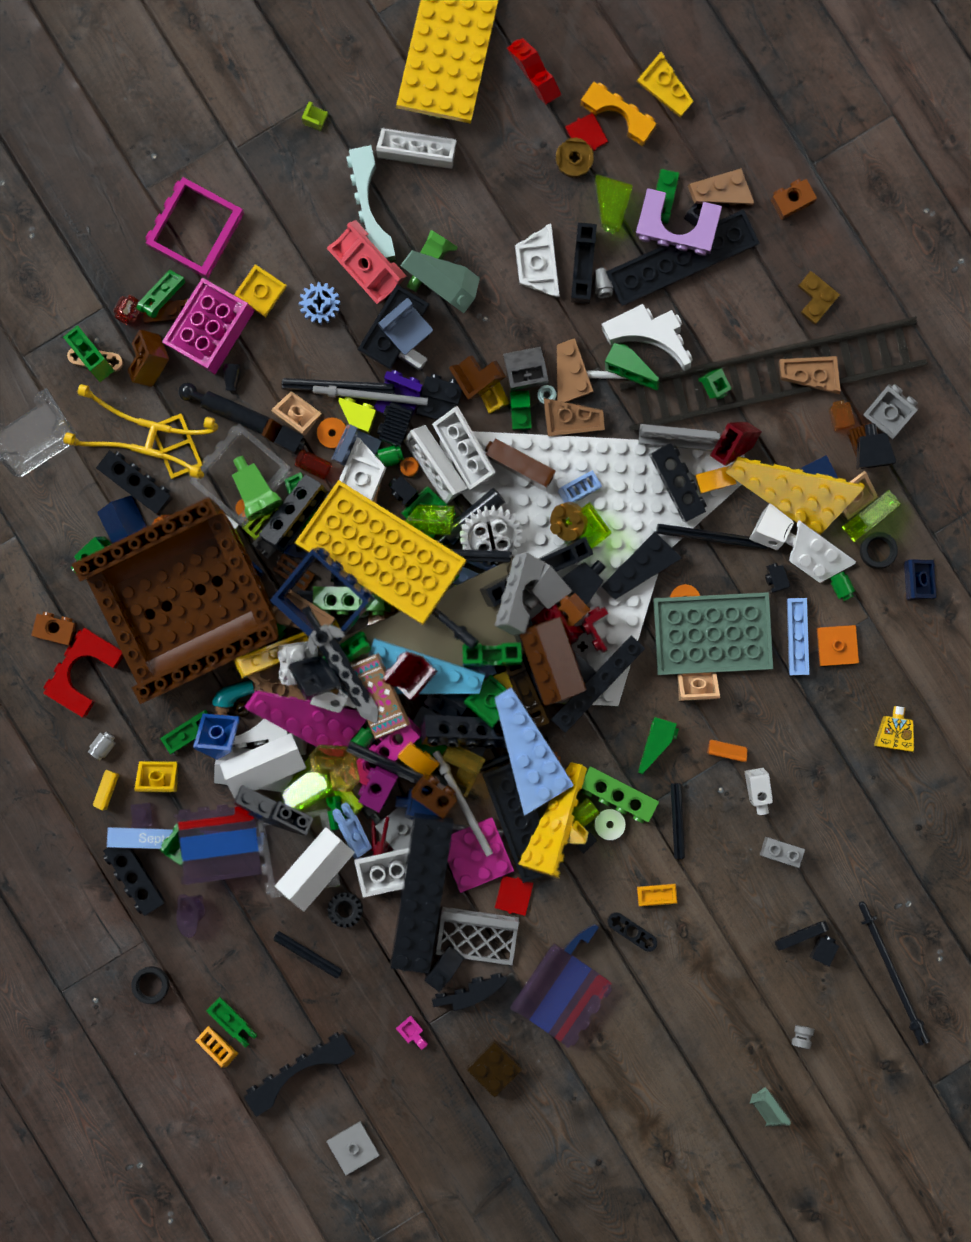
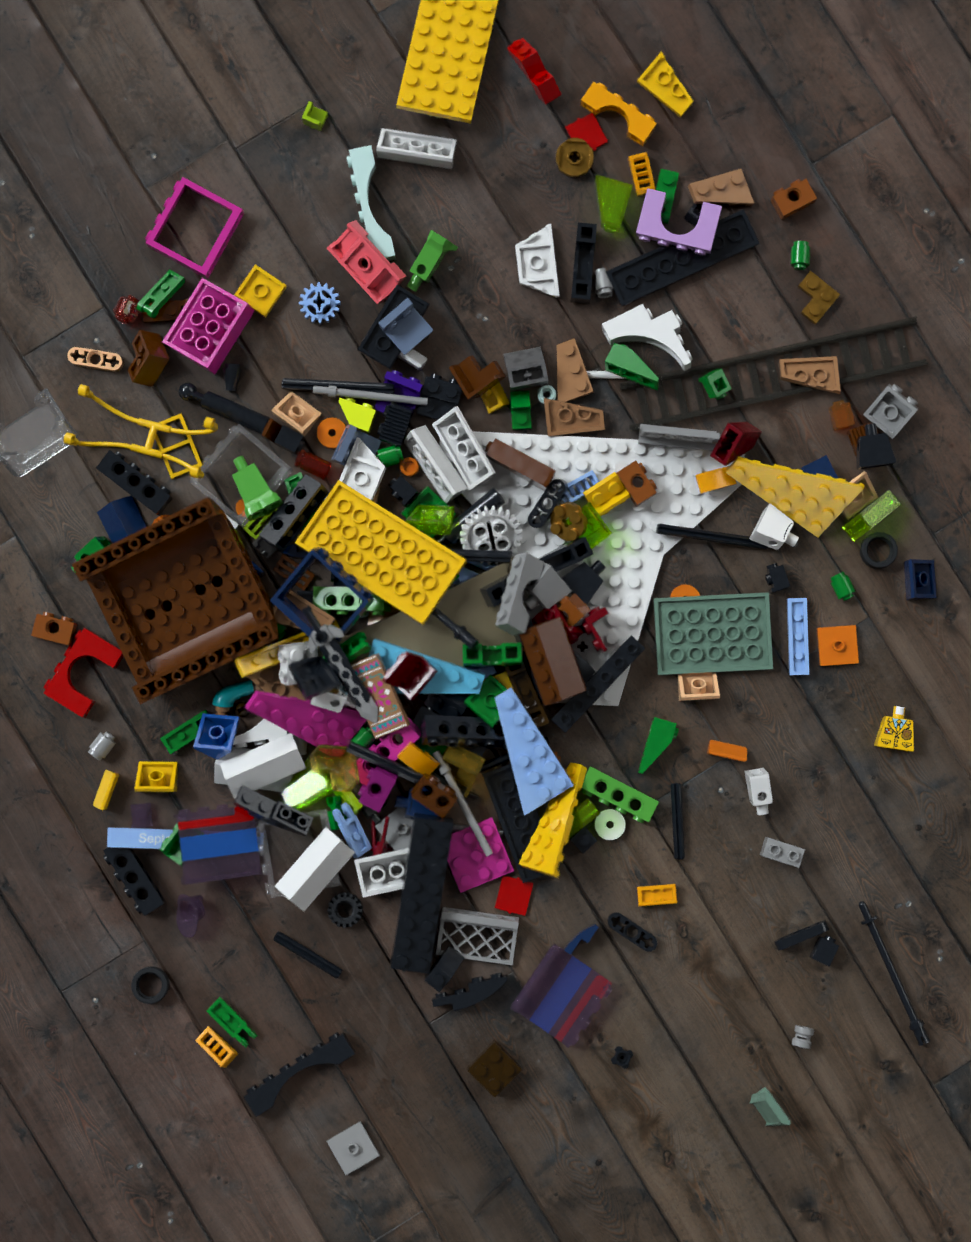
green slope [63,325,115,382] -> none
dark pink plate [396,1016,428,1050] -> none
sand green wedge [400,250,480,313] -> none
yellow slope [569,820,589,844] -> none
black wing [601,532,682,600] -> none
black brick [648,443,707,522] -> none
white wing [789,520,856,583] -> none
none -> black beam [528,479,568,528]
none -> yellow bracket [583,472,631,517]
none -> black plate [611,1046,633,1069]
none -> dark orange brick [616,461,657,507]
none -> light orange slope [628,152,655,196]
none -> green brick [791,241,810,270]

